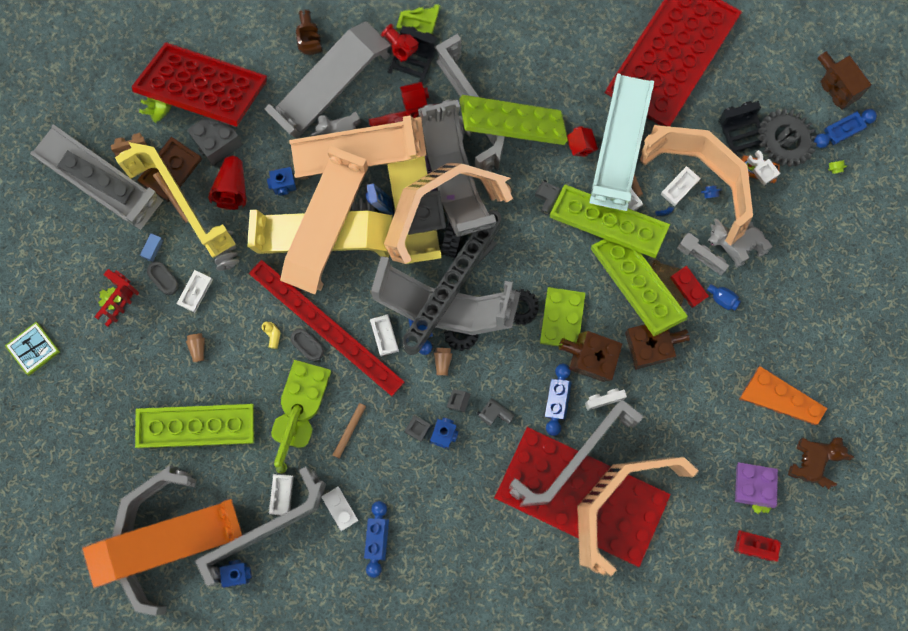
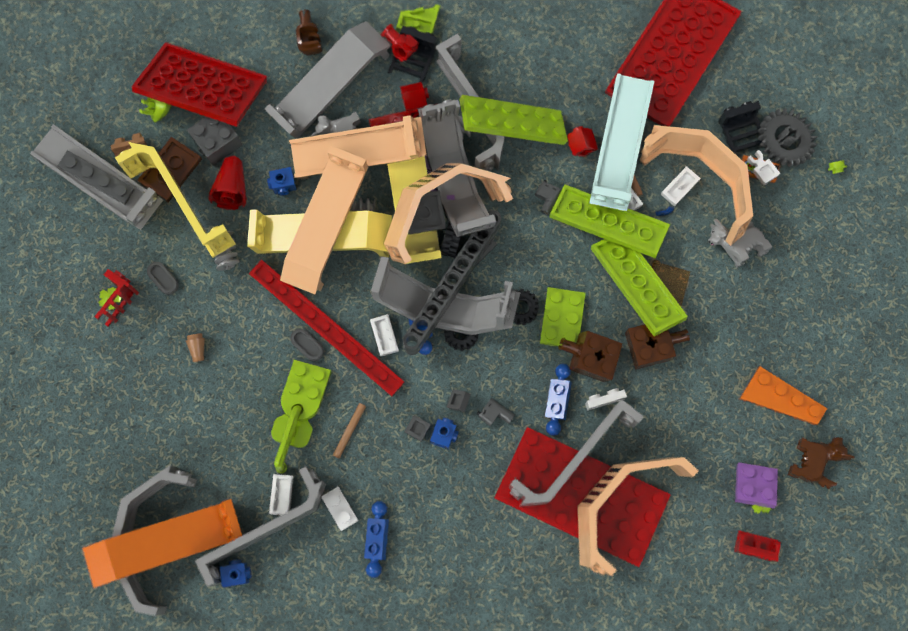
tile [5,322,60,376] -> none
lime plate [135,404,254,449] -> none
medium blue piece [140,233,163,262] -> none
medium nougat bar [153,172,188,223] -> none
white plate [177,270,213,313] -> none
light yellow arm [261,322,280,349] -> none
blue plate [366,183,395,216] -> none
medium nougat cone [434,348,453,375] -> none
red plate [670,265,709,308] -> none
light grey plate [677,233,729,276] -> none
blue plate [701,185,722,198] -> none
blue plant [707,284,741,311] -> none
blue plate [814,109,877,148] -> none
reddish brown brick [817,51,871,110] -> none

